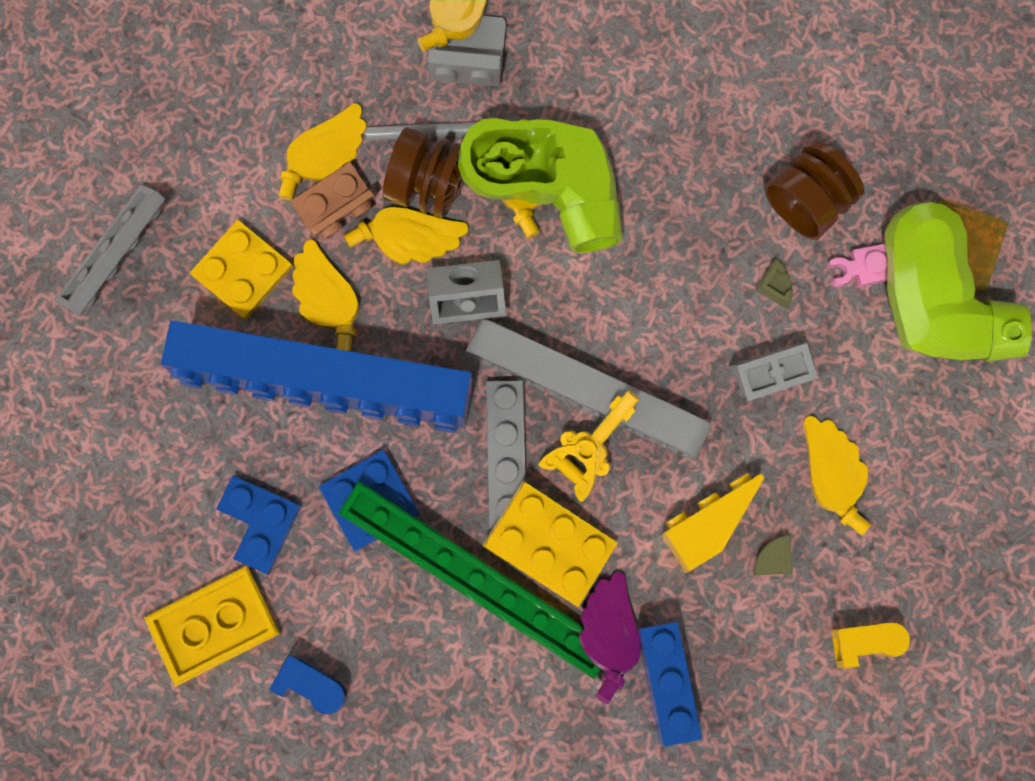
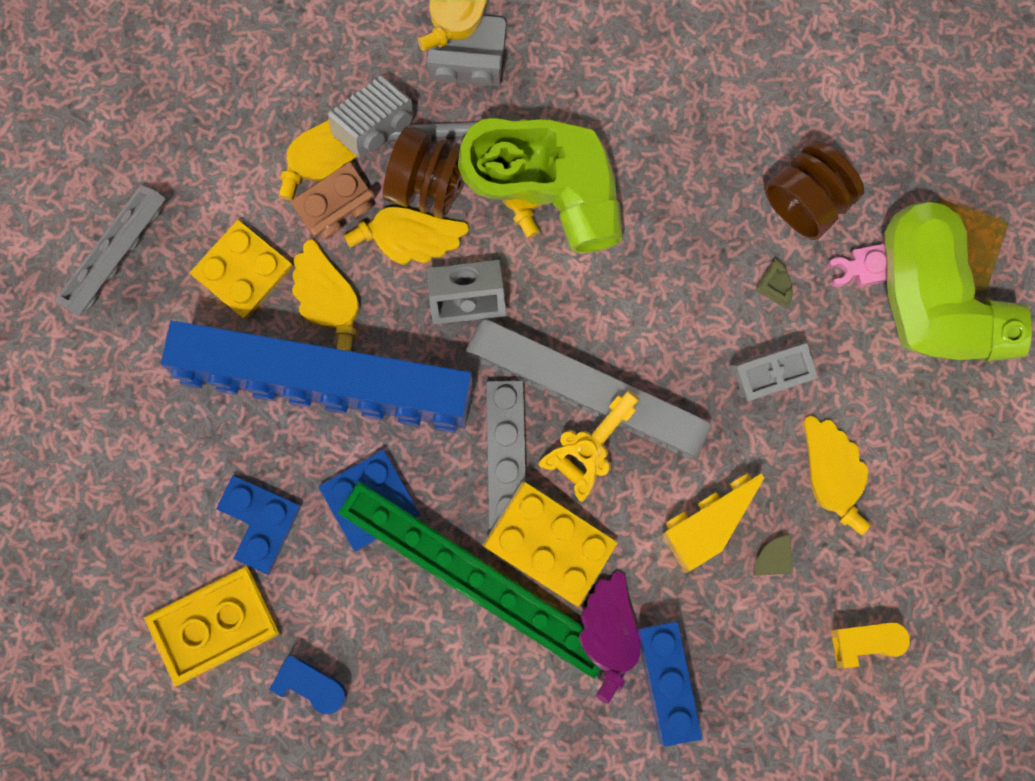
none -> light grey brick [328,75,413,158]

